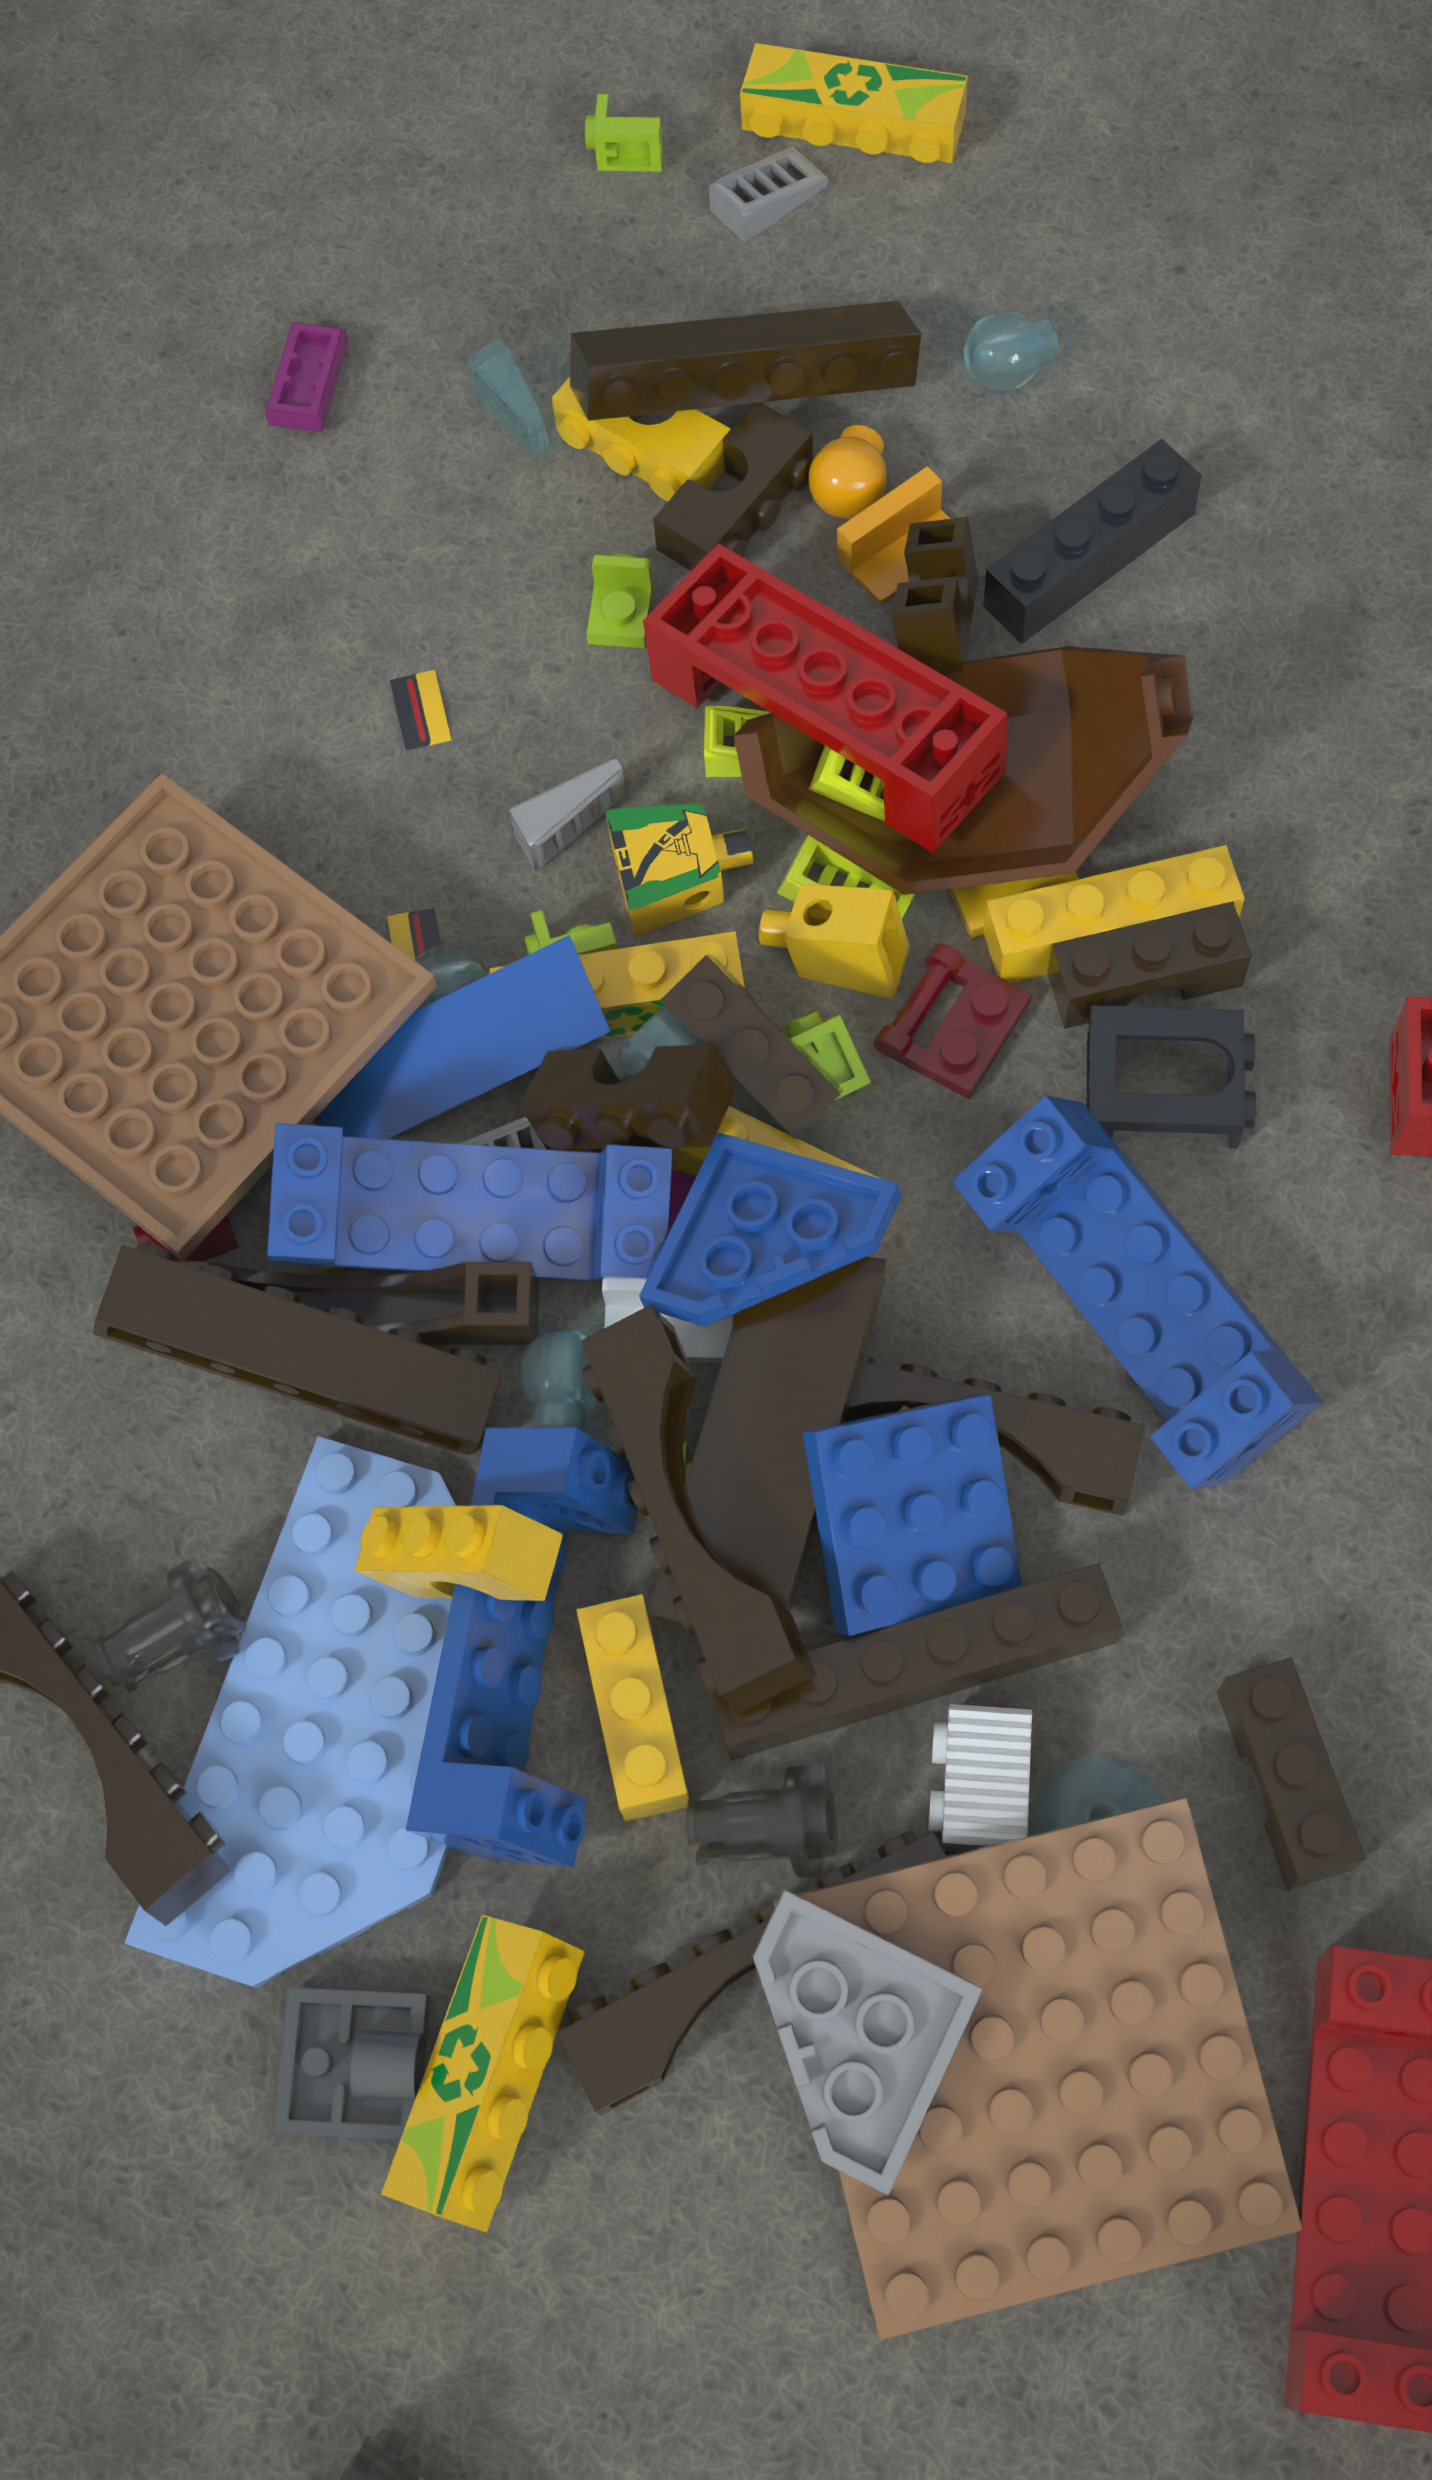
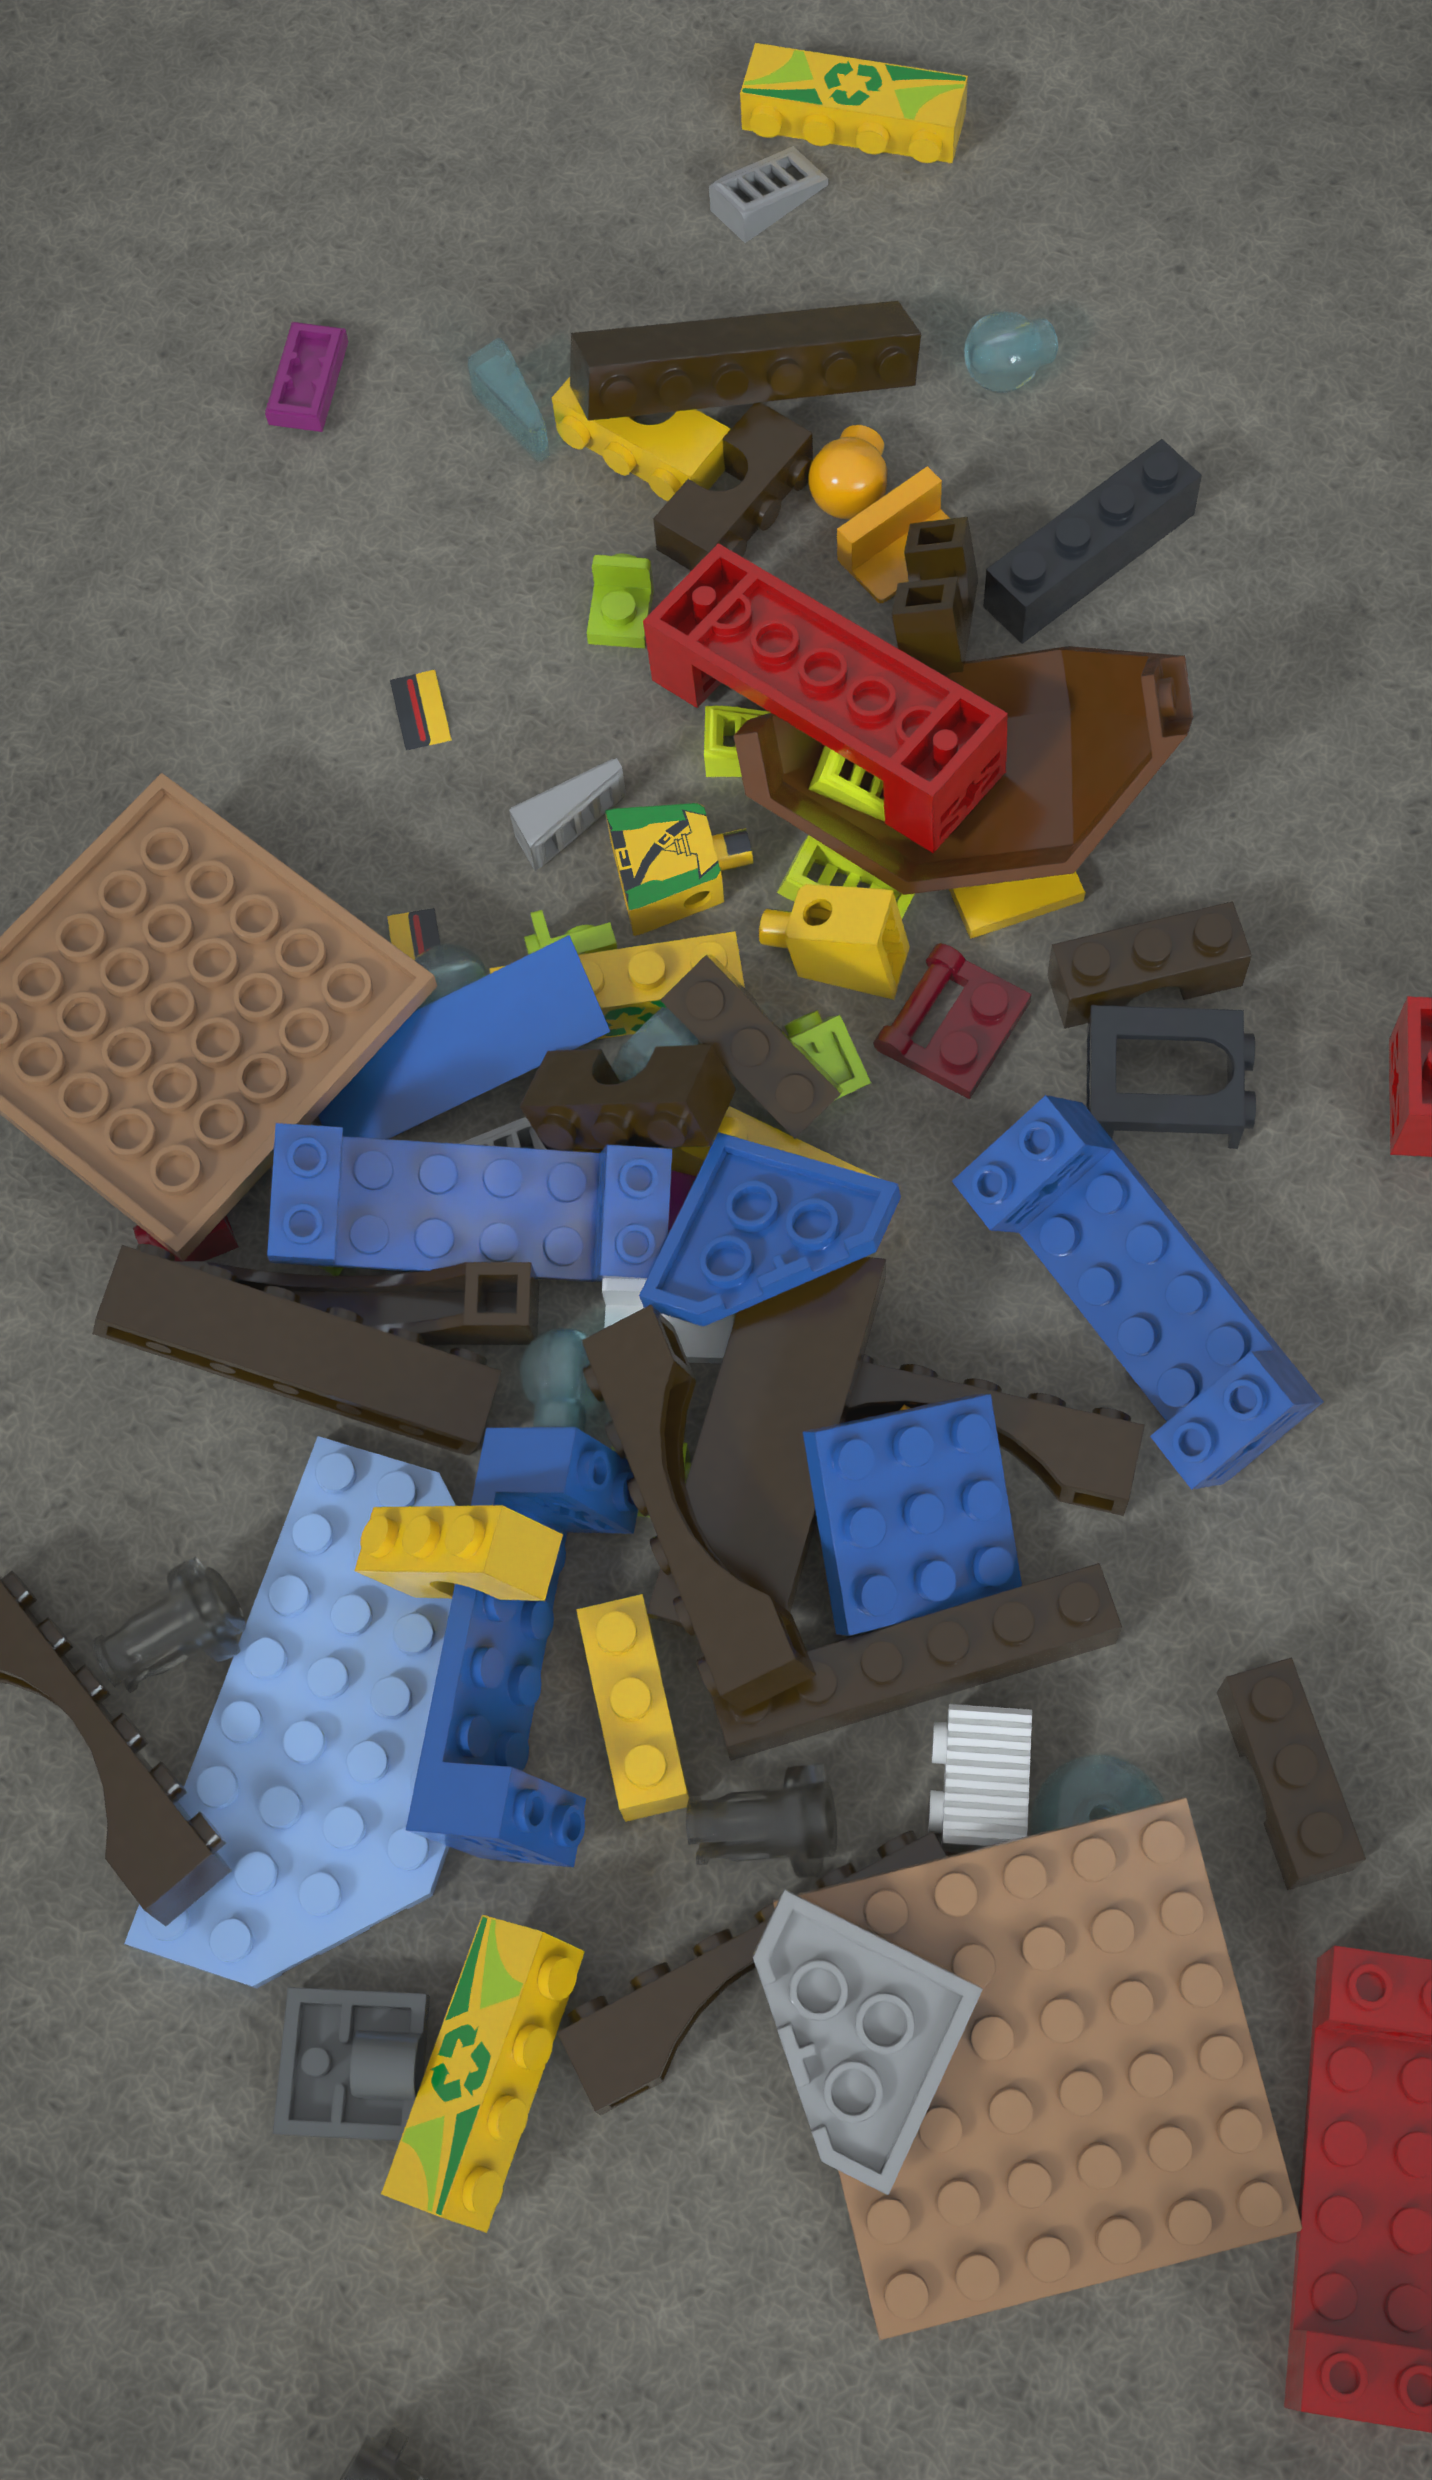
lime bracket [585,94,663,172] -> none
yellow brick [984,845,1245,983] -> none

